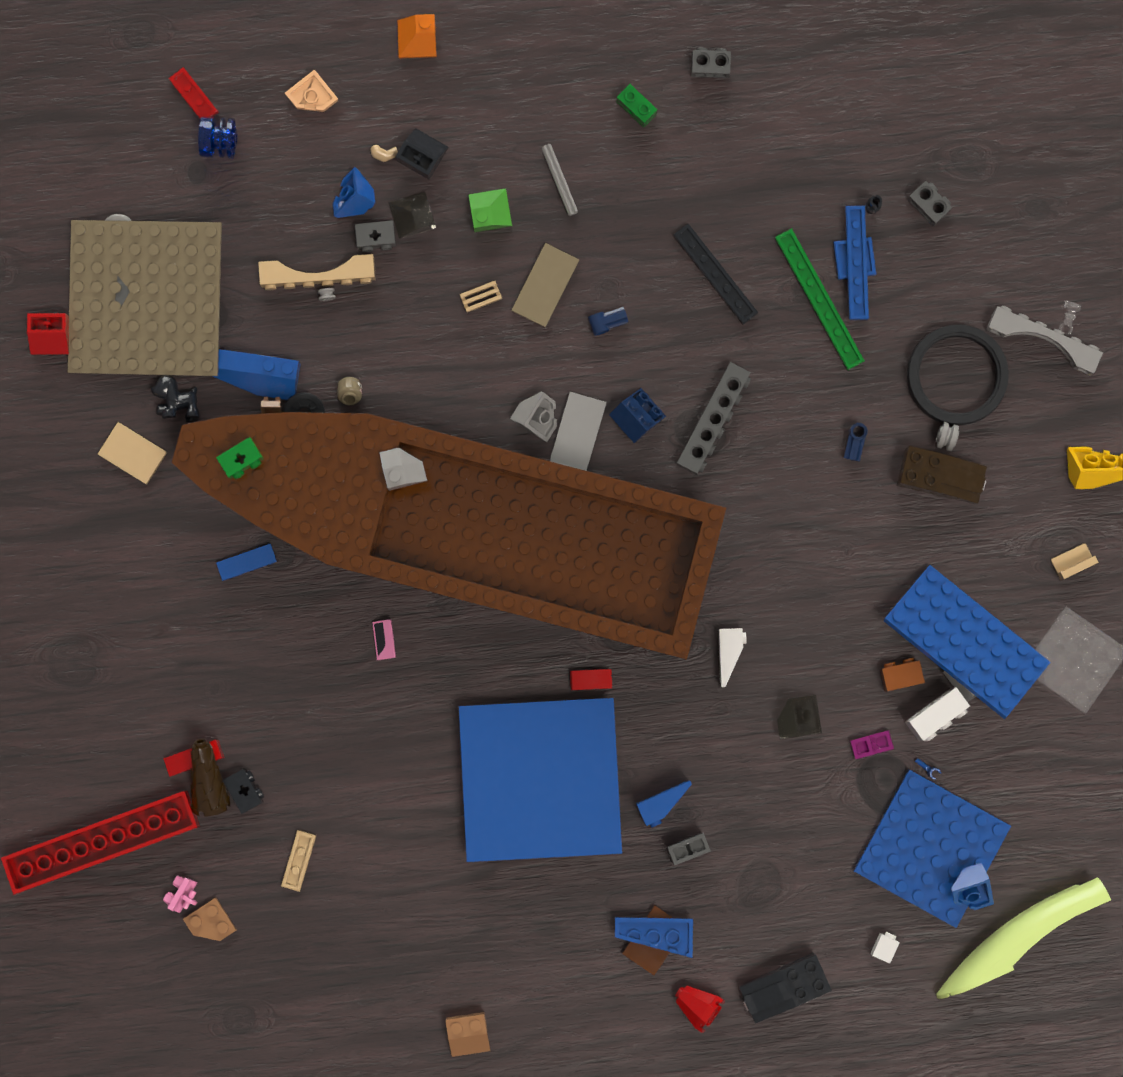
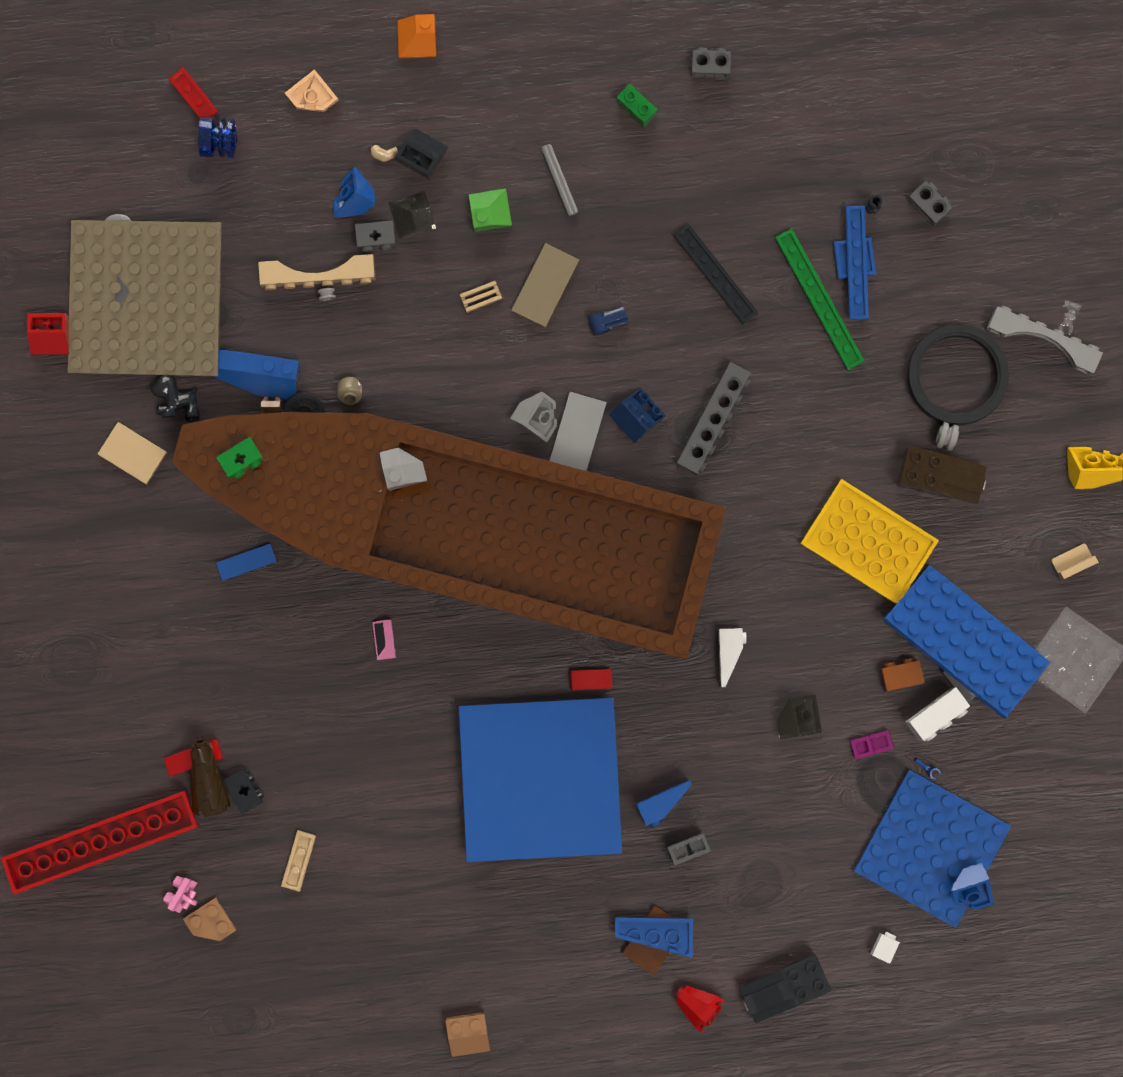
dark blue piece [843,423,868,462] -> none
yellowish green slope [936,878,1111,998] -> none
none -> yellow plate [800,479,939,604]

